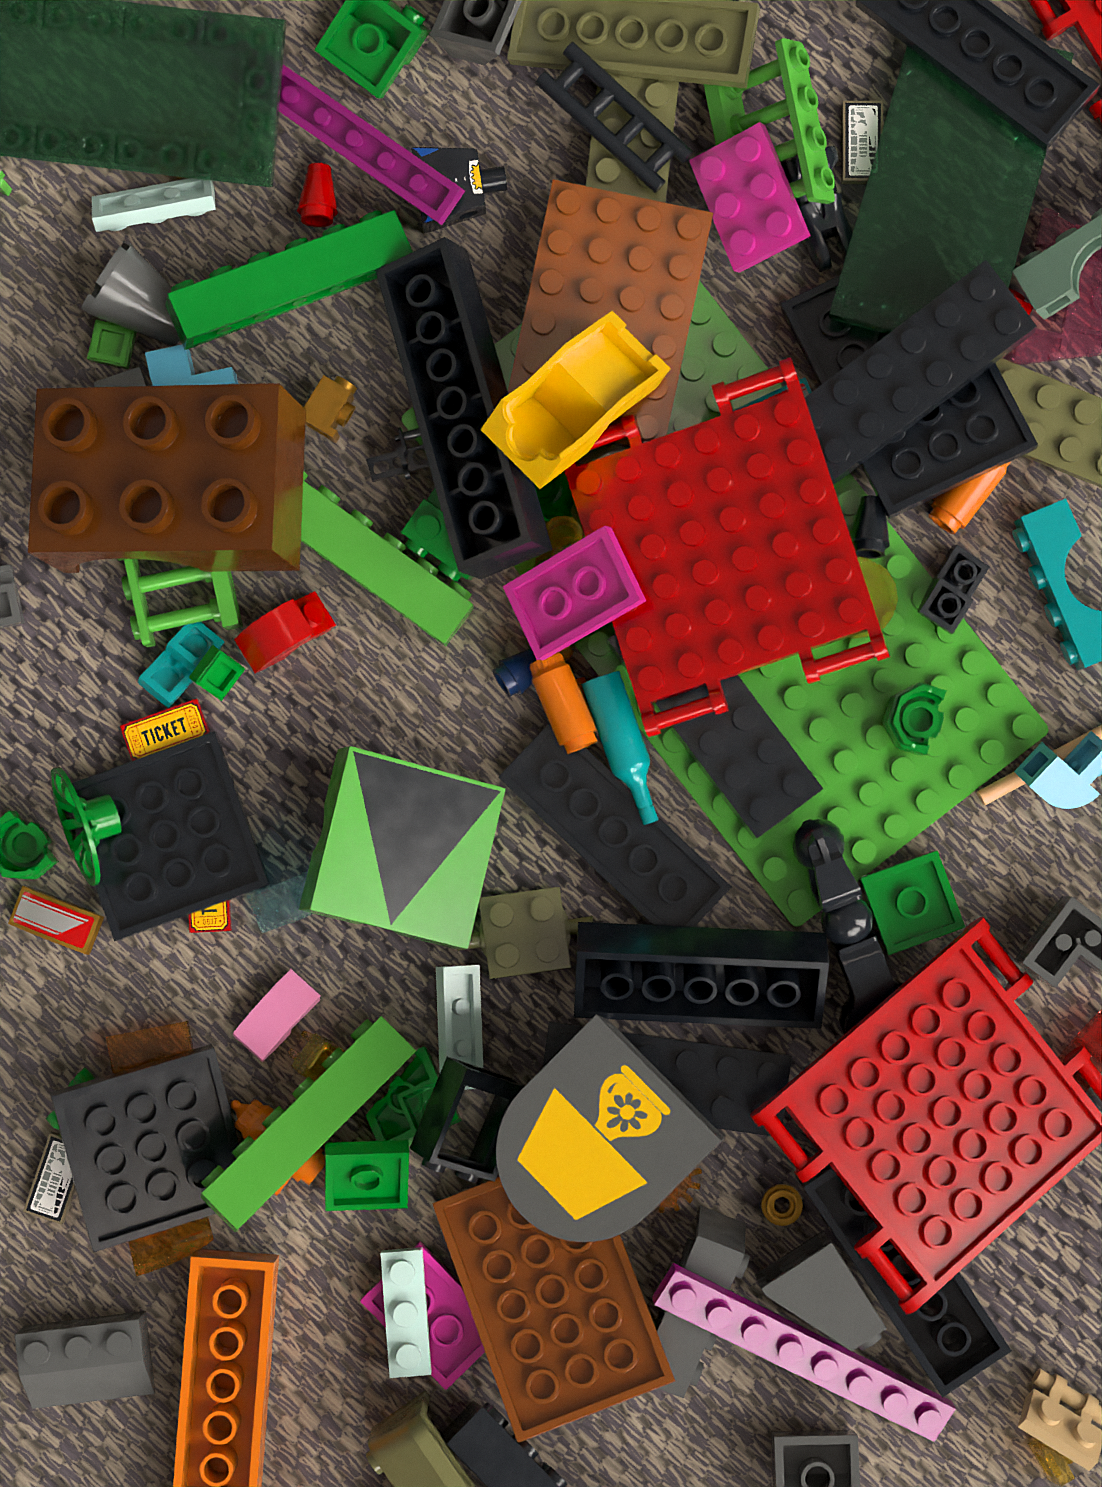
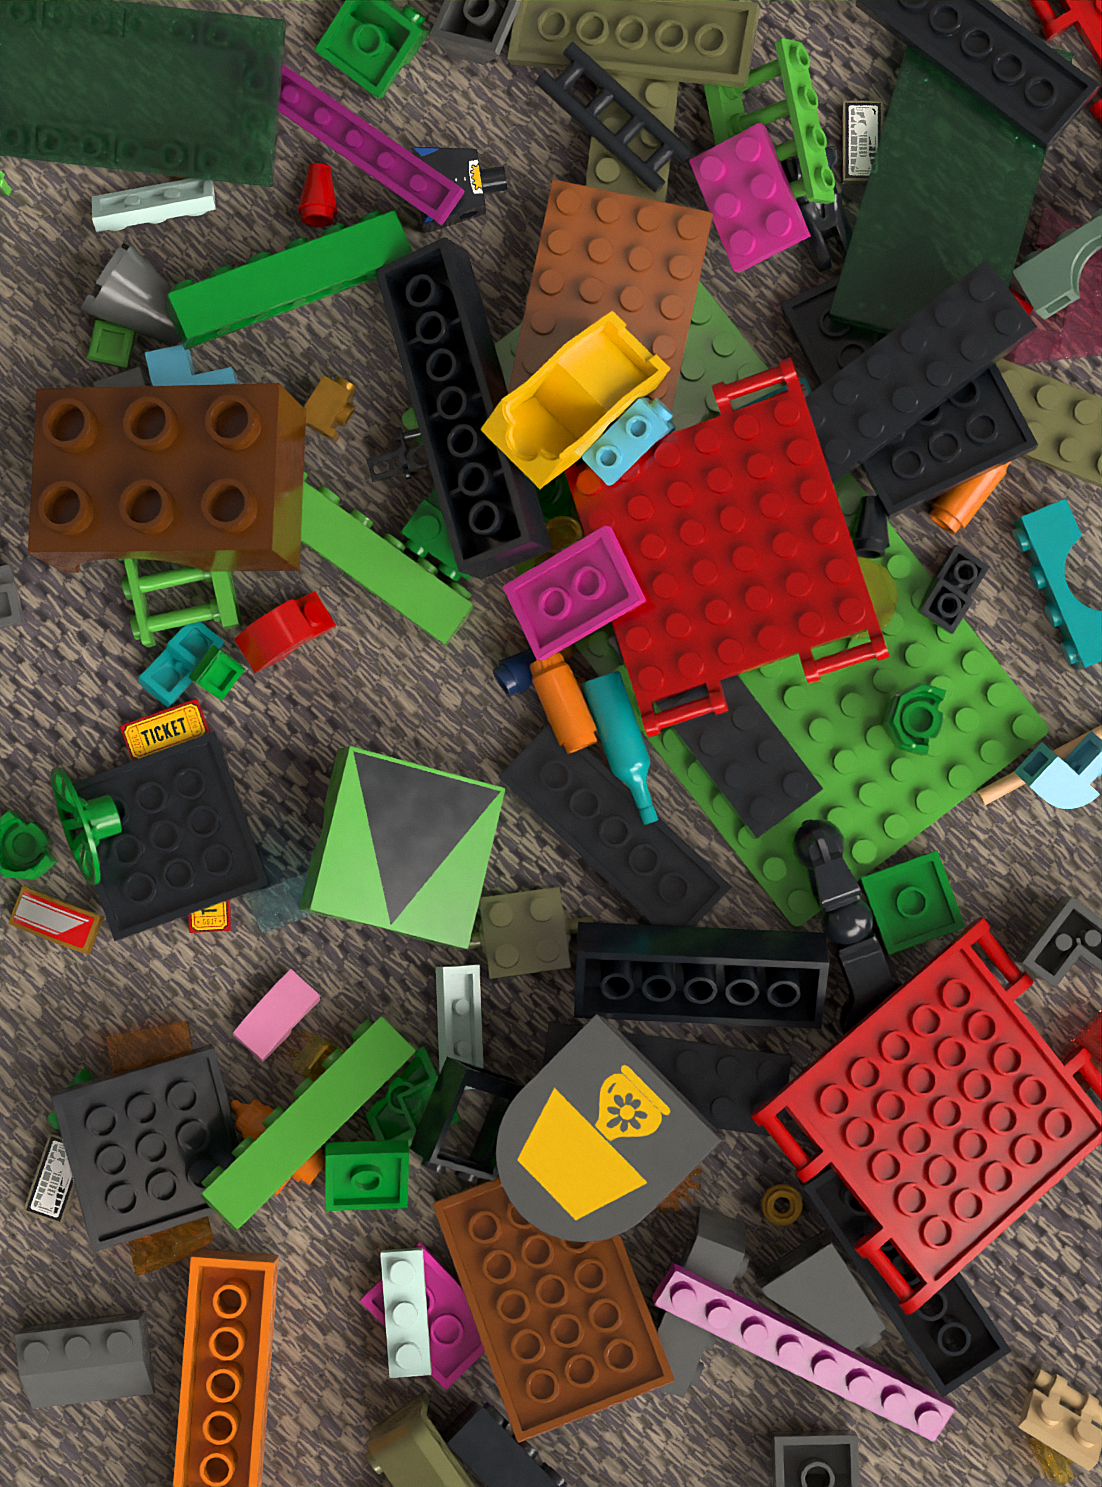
none -> medium azure bracket [582,398,676,486]

